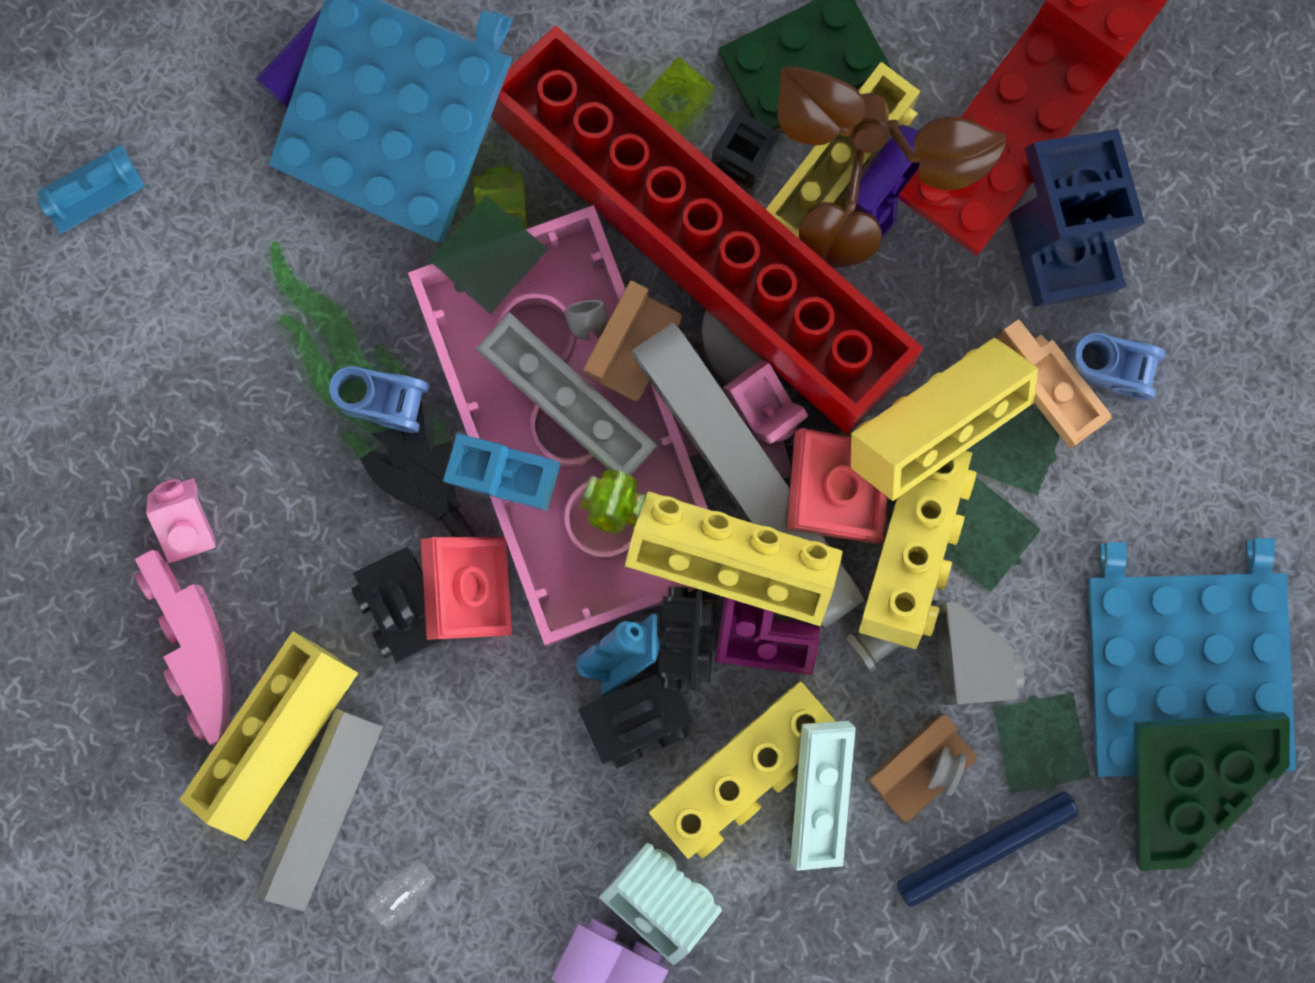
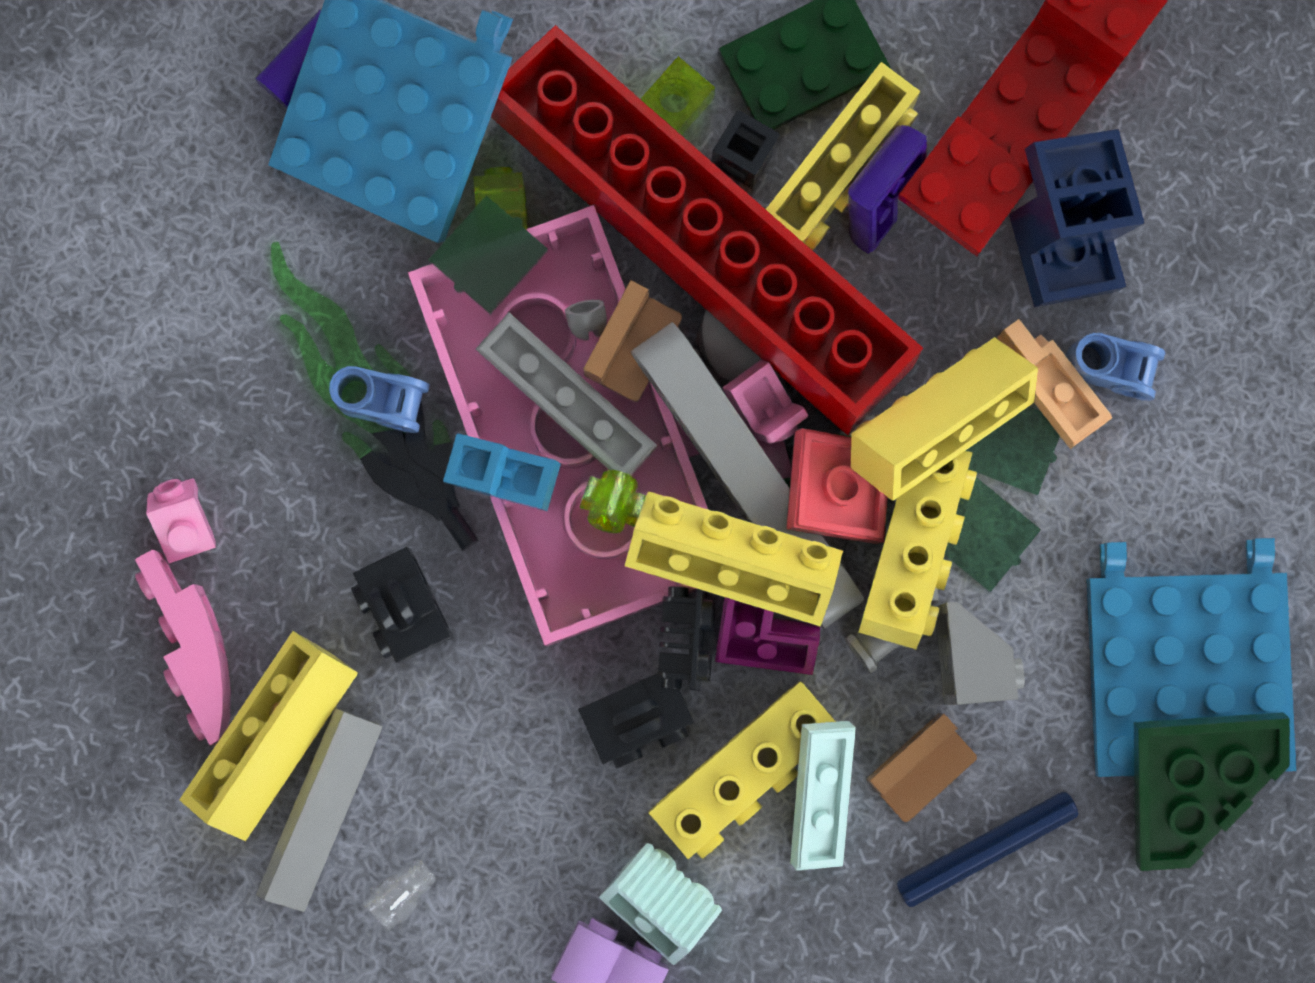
dark azure hinge [37,145,146,234] -> none
coral tile [421,537,512,640] -> none
dark azure hinge [576,614,660,697] -> none
reddish brown plant [777,66,1006,268] -> none
light grey bush [926,746,967,796] -> none
clear green piece [993,692,1091,793] -> none

